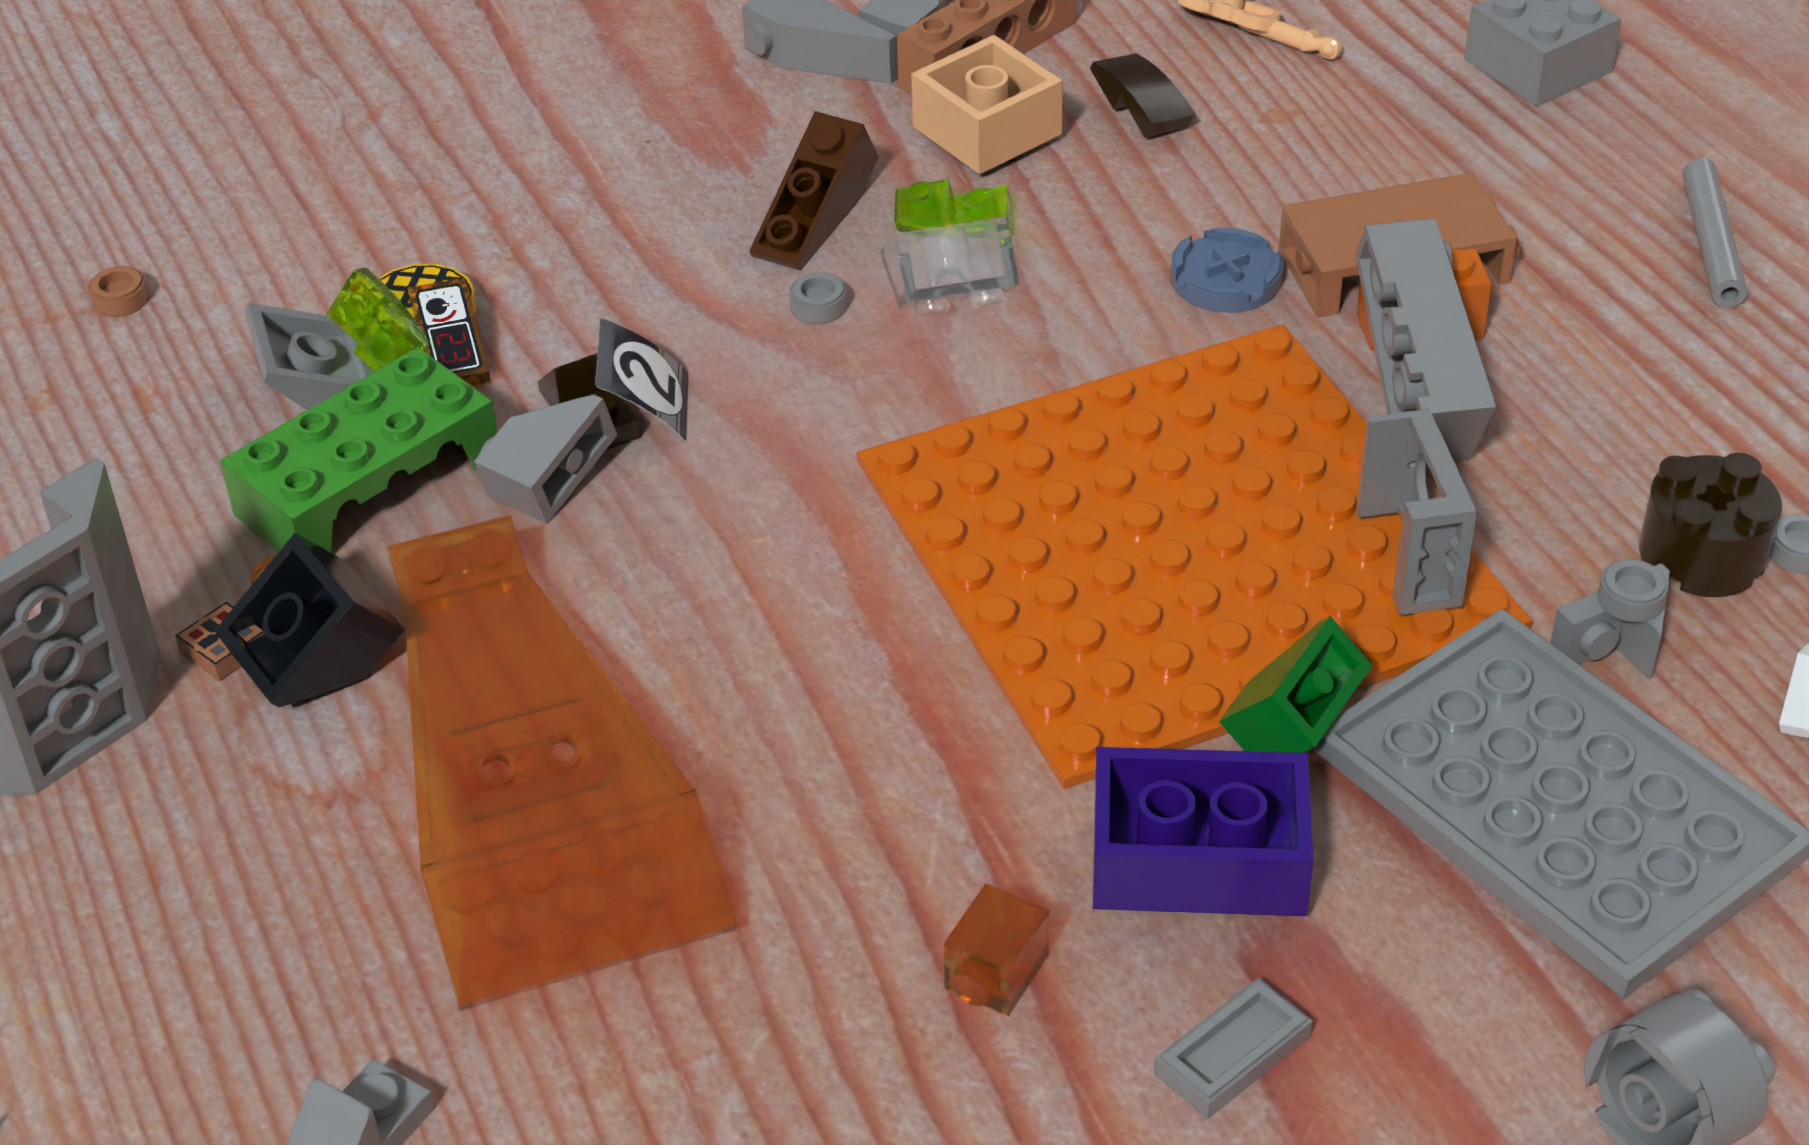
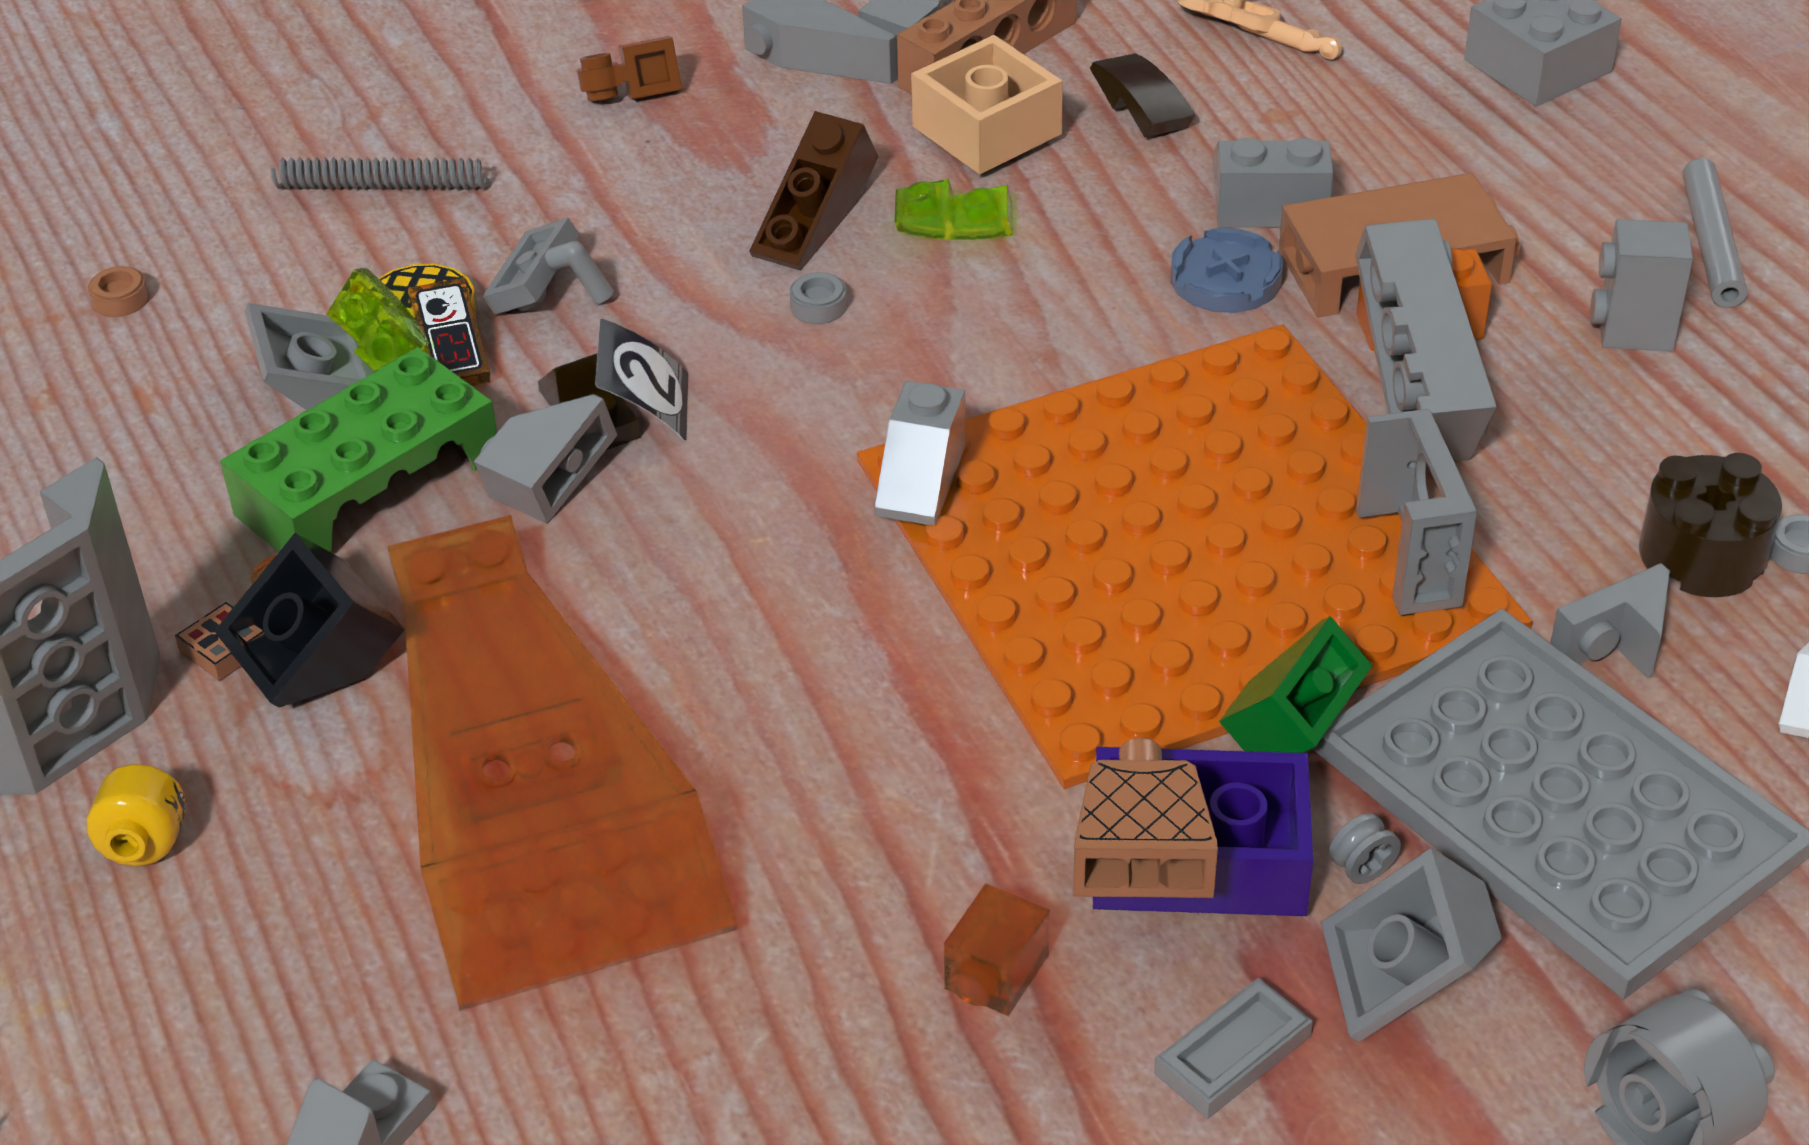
clear slope [880,216,1019,316] -> none
light grey tile [1598,559,1669,622] -> none
none -> yellow head [87,764,186,867]
none -> light grey piece [270,157,489,190]
none -> light grey plate [481,218,614,315]
none -> dark orange plate [577,36,682,101]
none -> slope [875,381,966,526]
none -> nougat torso [1073,738,1218,898]
none -> light grey slope [1213,138,1333,227]
none -> light grey slope [1321,848,1502,1042]
none -> light grey bush [1329,813,1401,884]
none -> light grey brick [1590,219,1693,352]

